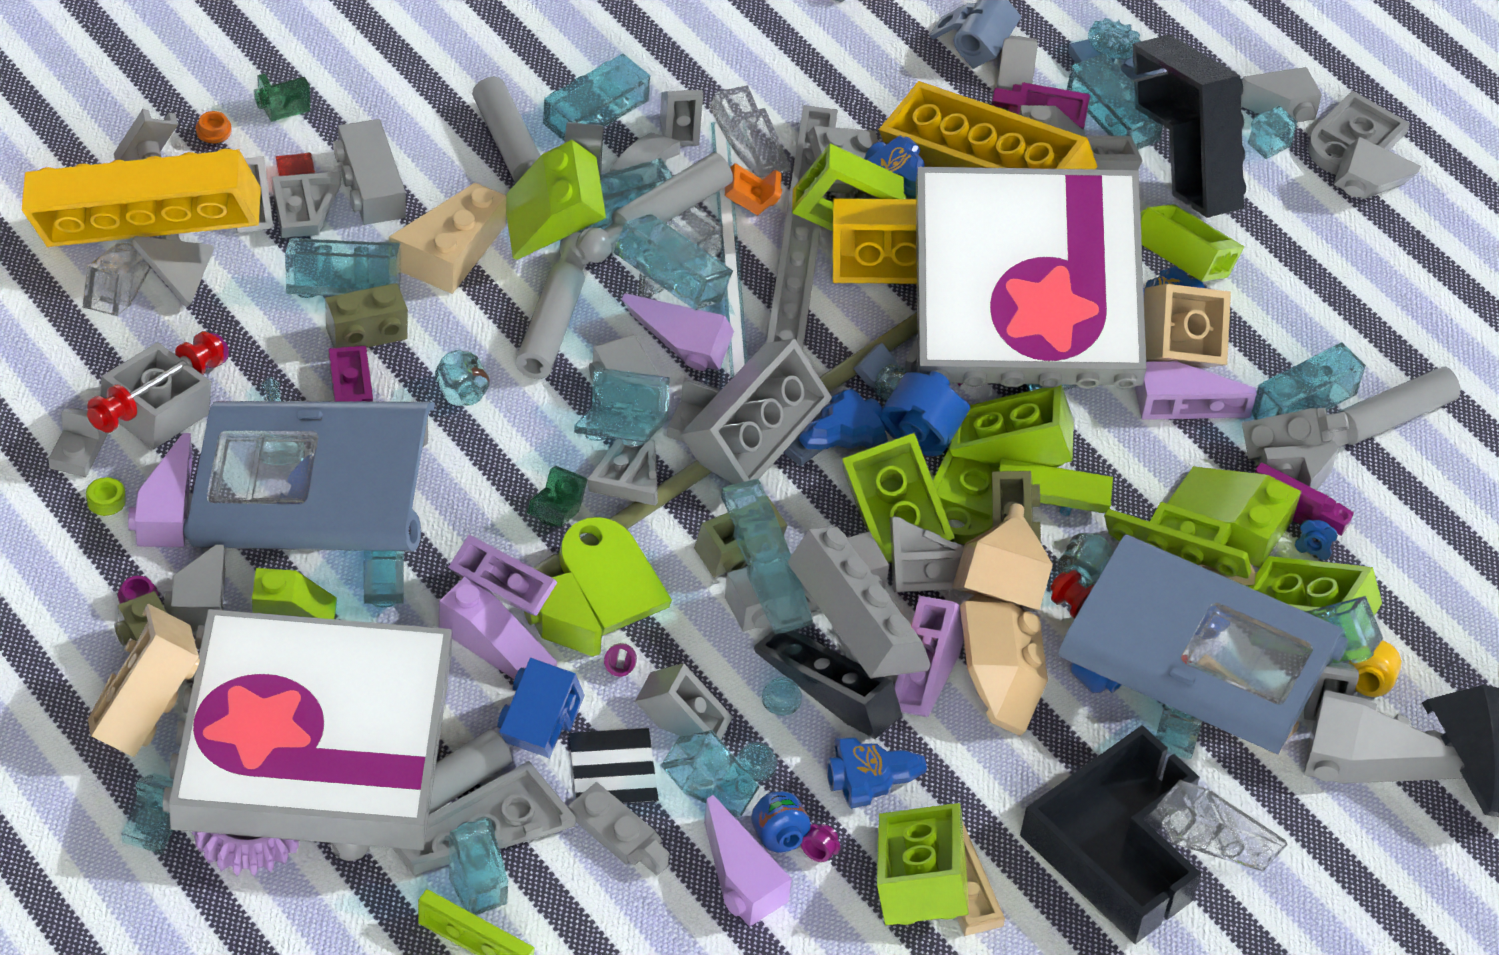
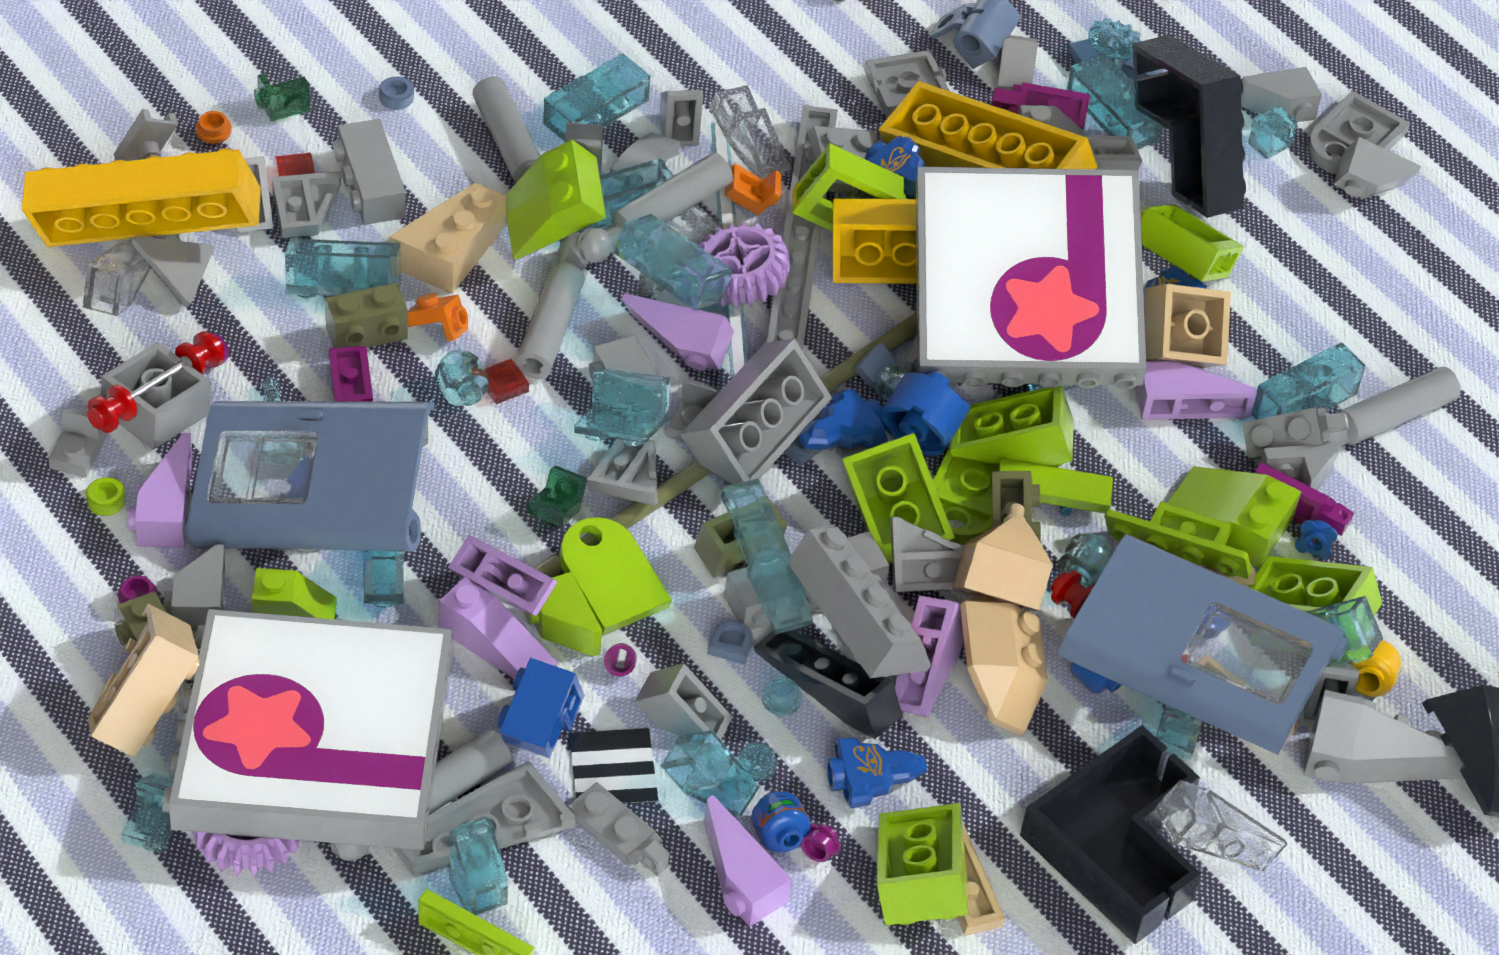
none -> sand blue tile [379,77,414,110]
none -> orange bracket [408,293,468,342]
none -> clear red tile [478,358,529,405]
none -> lavender gear [692,222,790,309]
none -> sand blue tile [708,621,753,665]
none -> light grey plate [864,50,950,117]

